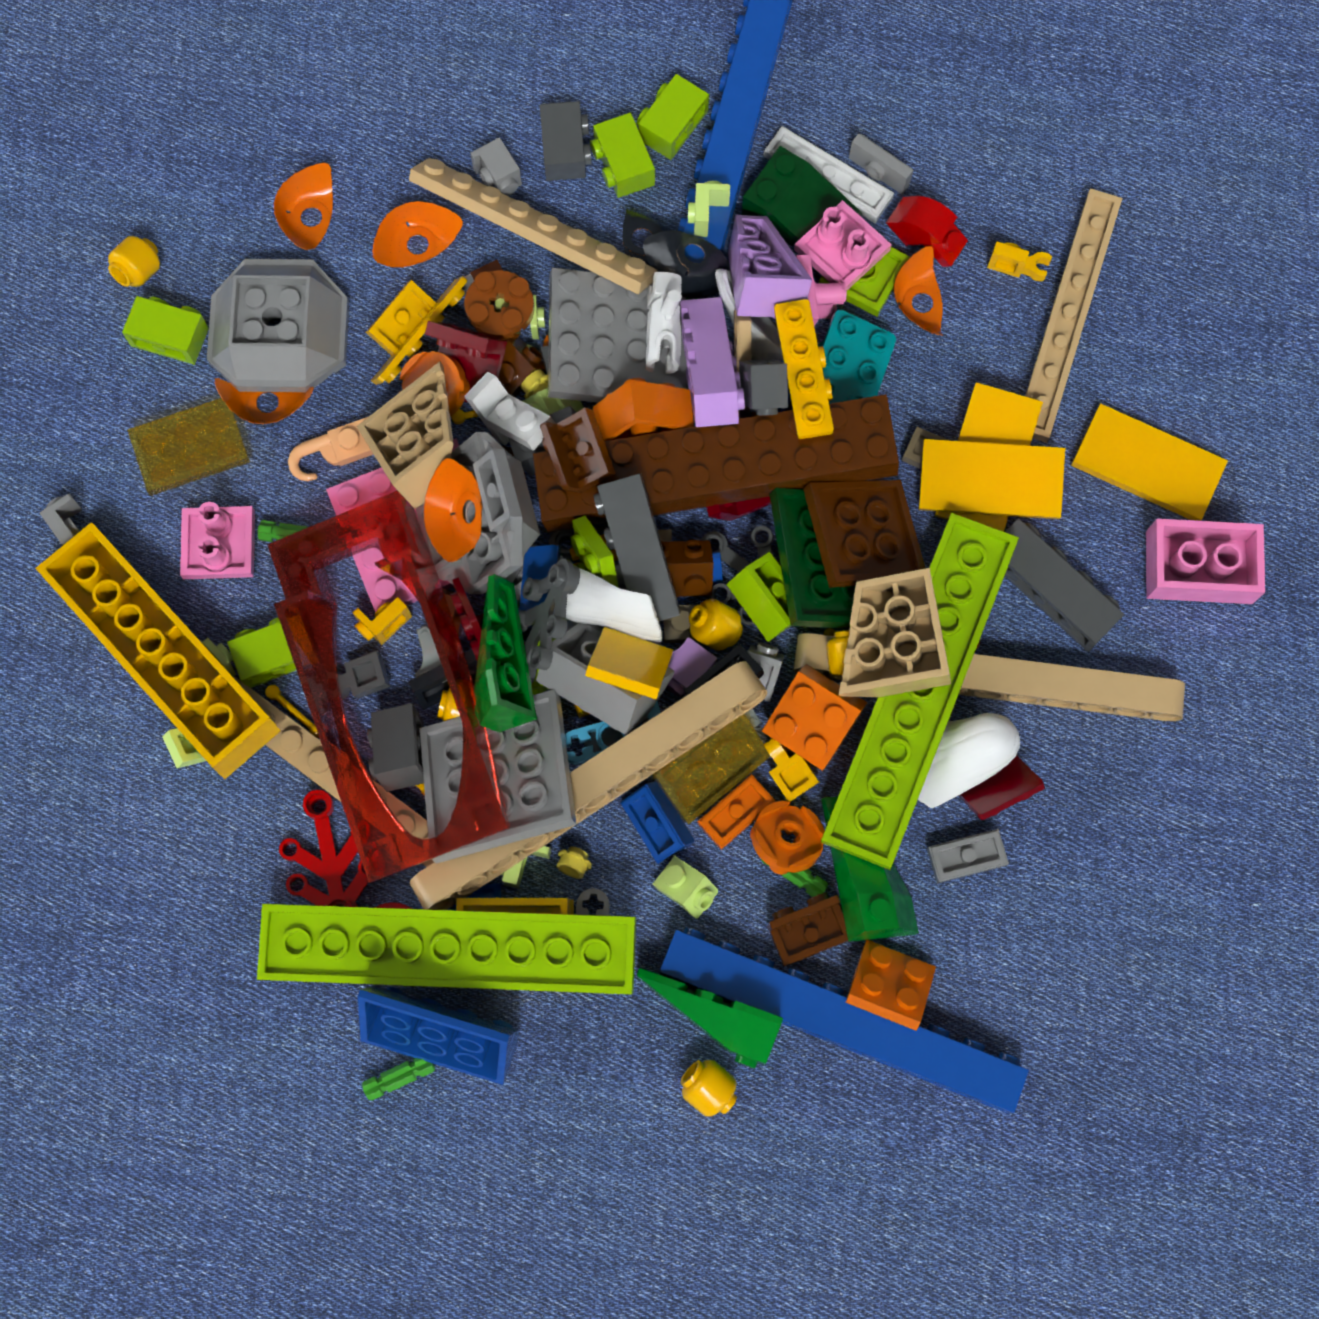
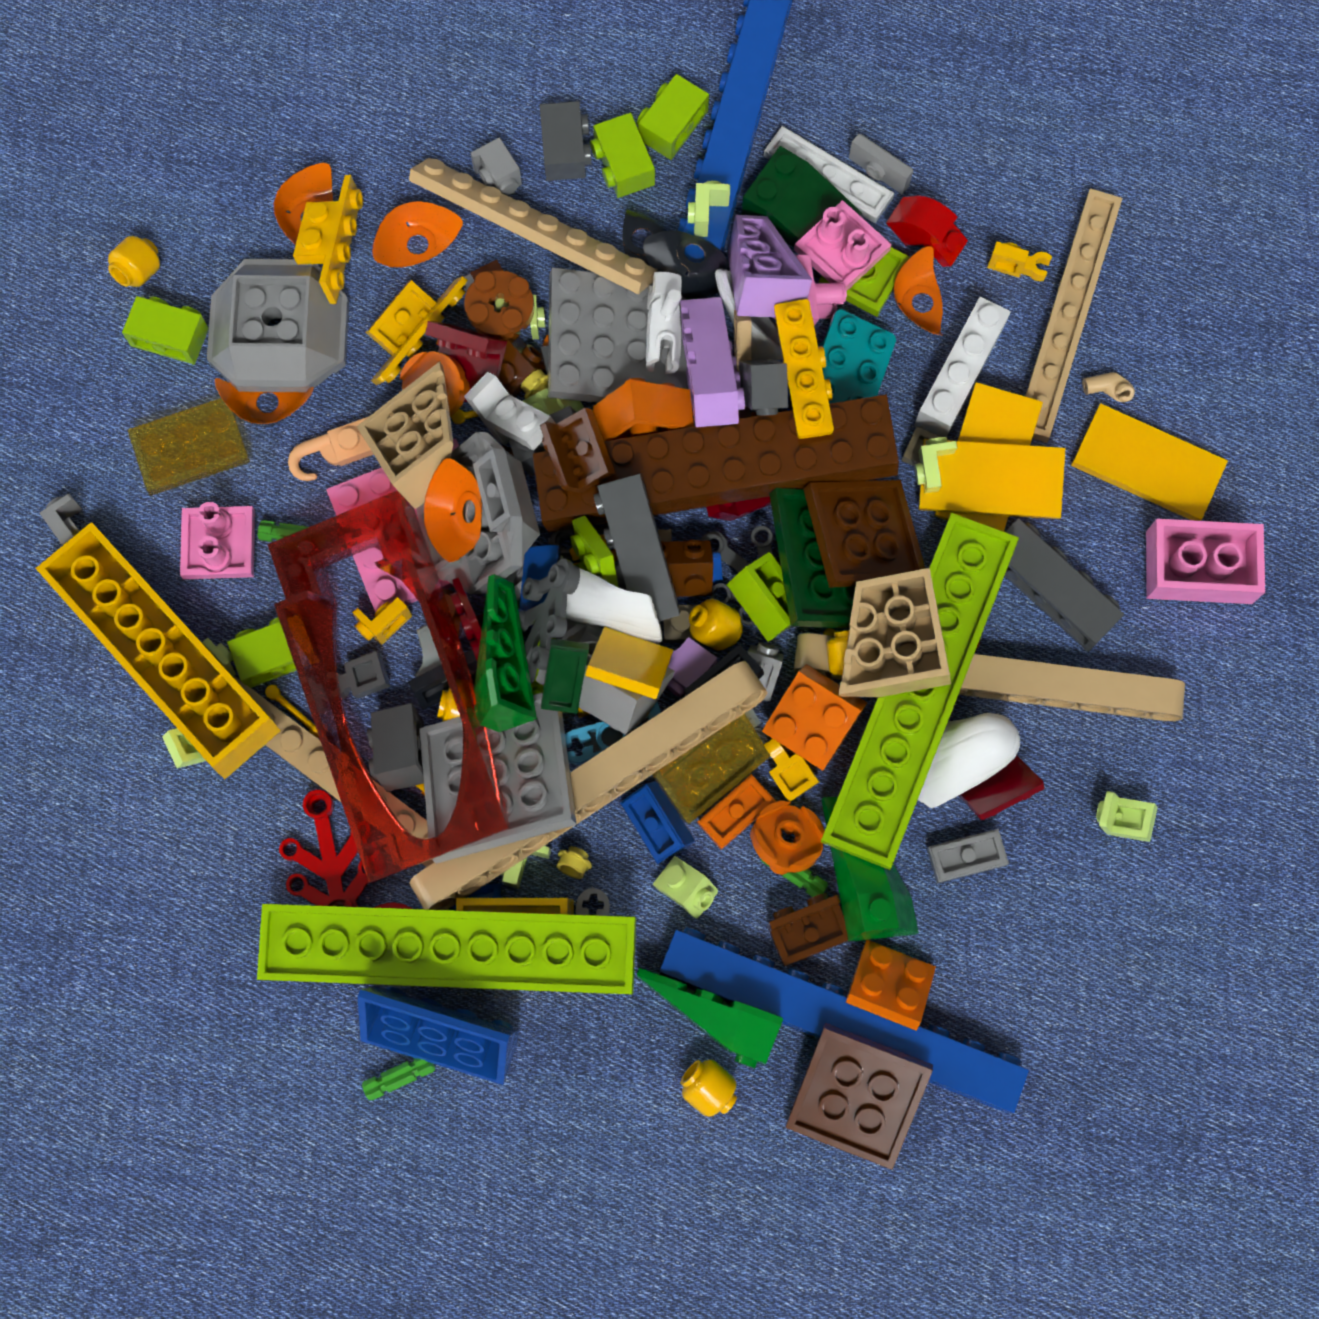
none -> yellow bracket [293,175,363,304]
none -> dark green tile [541,639,589,714]
none -> reddish brown plate [785,1023,933,1170]
none -> white brick [914,297,1011,437]
none -> yellowish green bracket [915,437,957,493]
none -> tan arm [1082,372,1135,402]
none -> yellowish green bracket [1096,791,1158,842]

